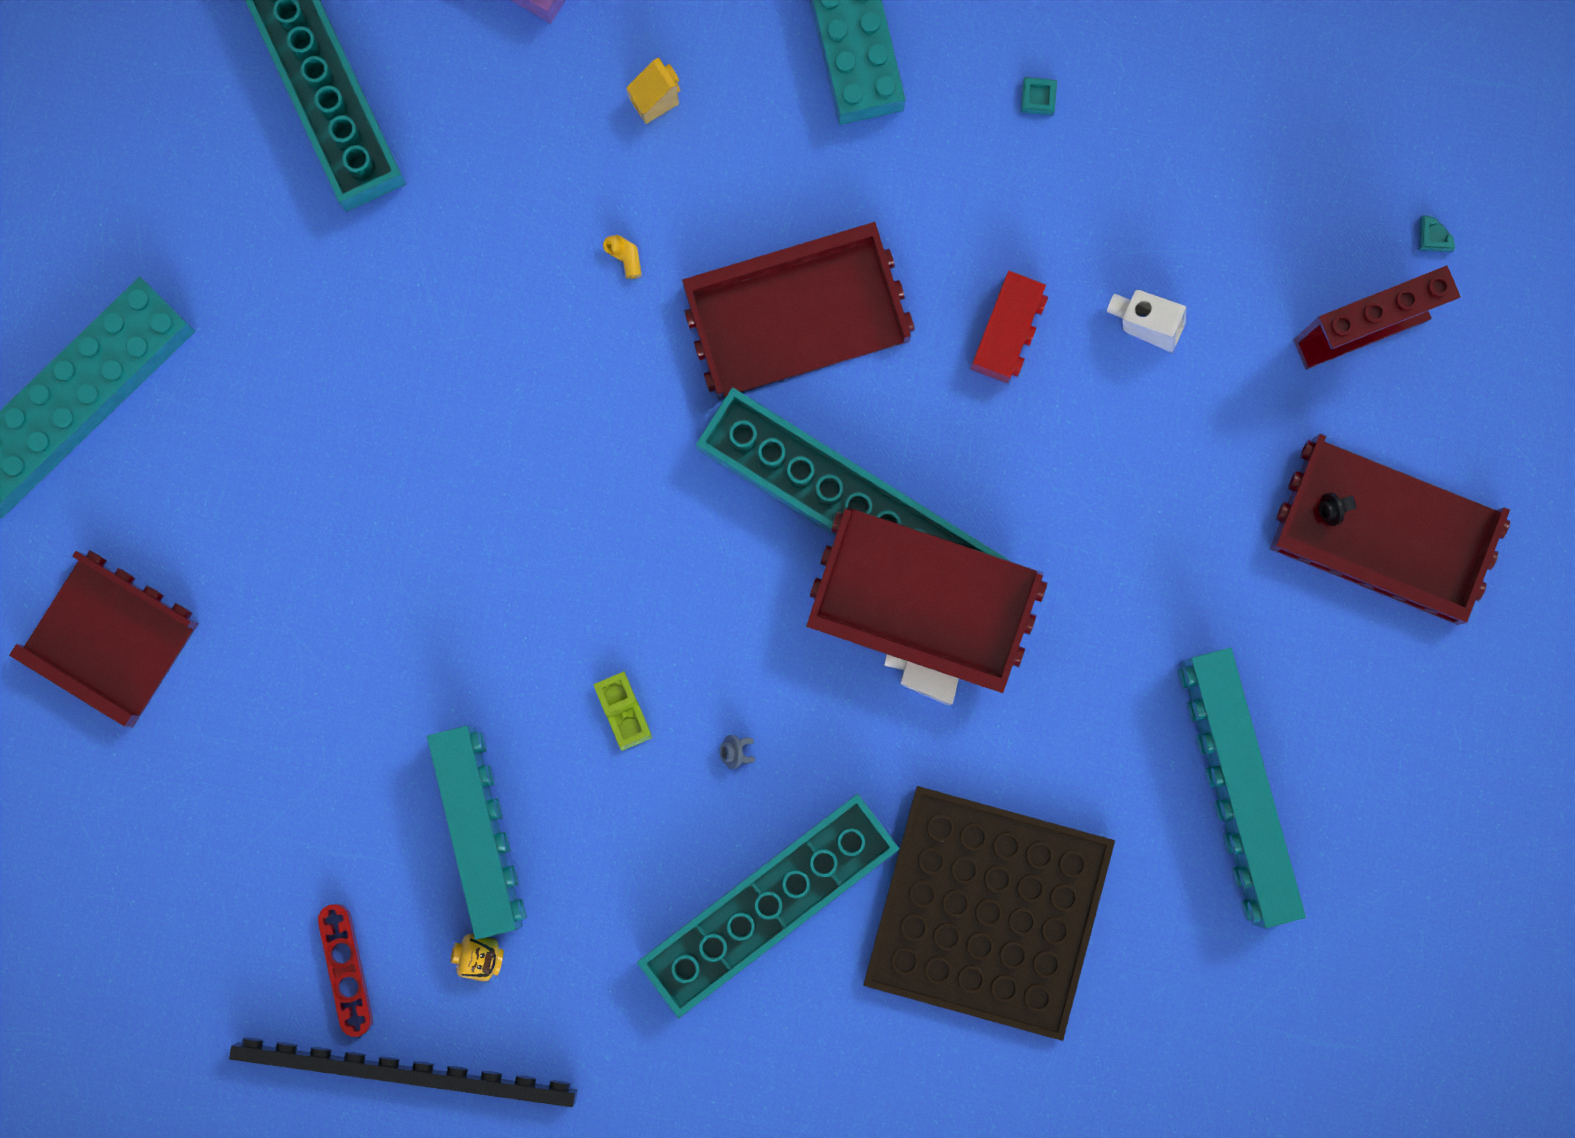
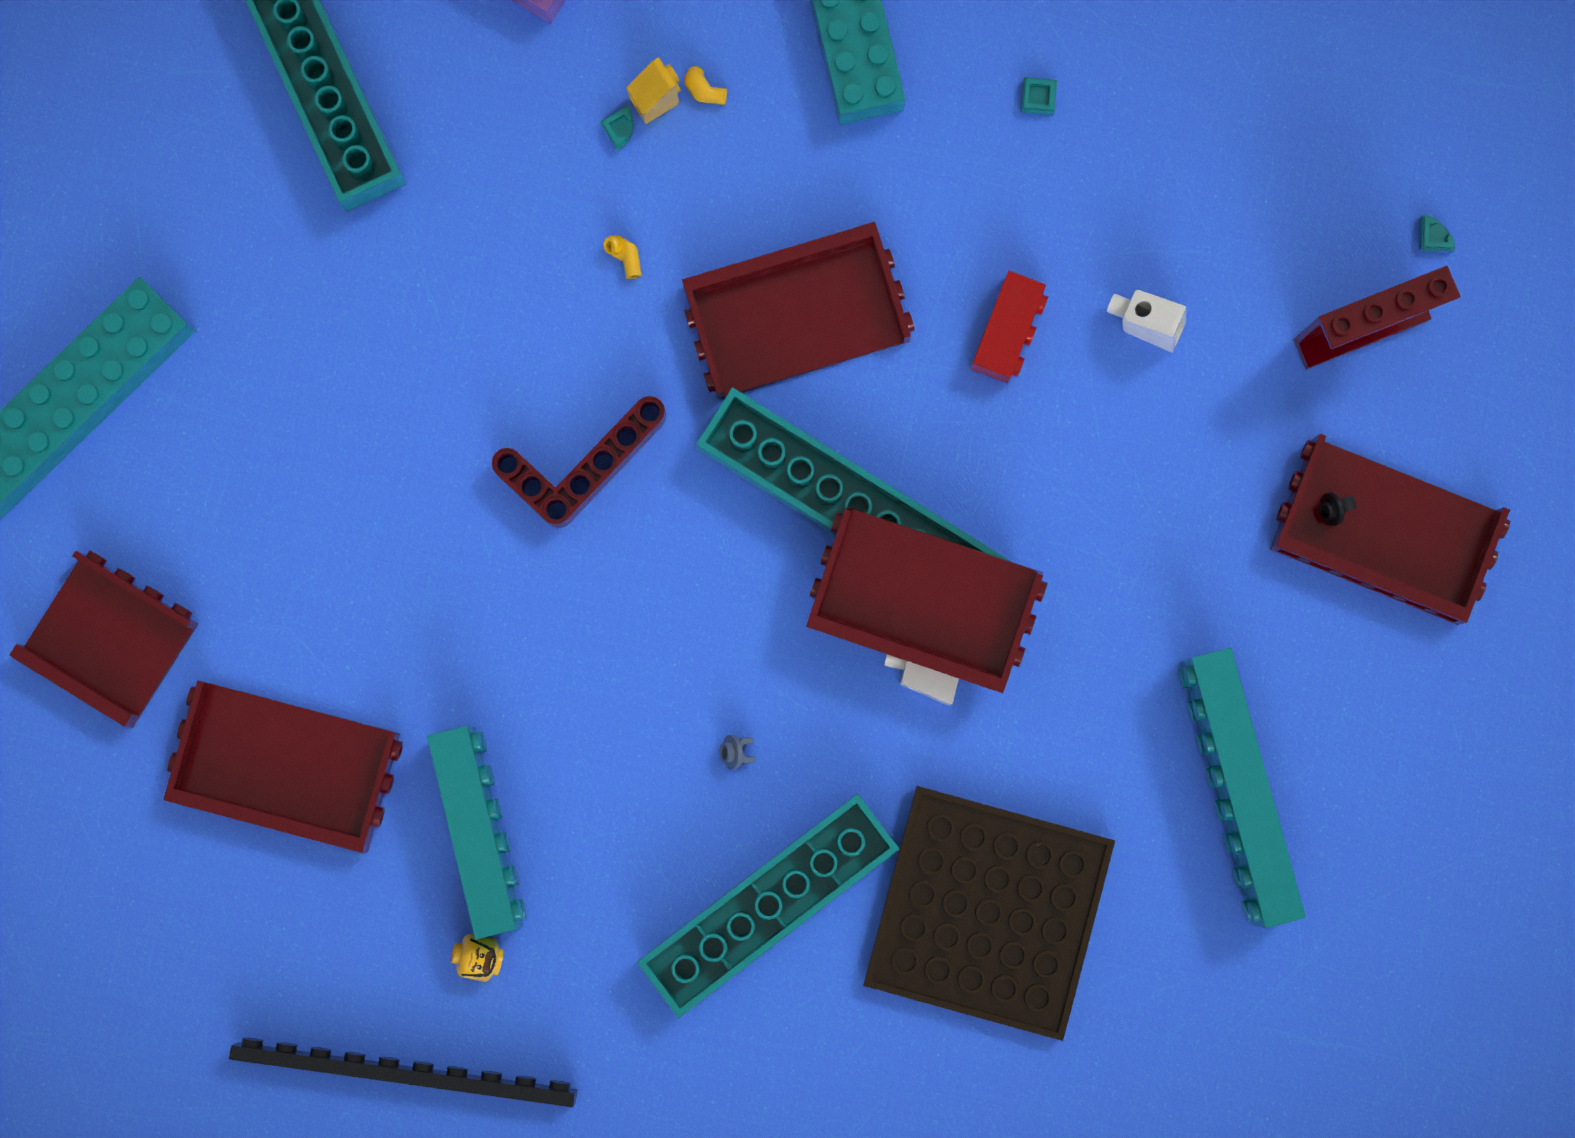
red beam [318,904,373,1037] -> none
lime slope [593,671,653,751] -> none
none -> dark red panel [163,680,403,853]
none -> dark red beam [492,396,666,528]
none -> teal tile [600,105,634,152]
none -> yellow arm [684,66,728,105]

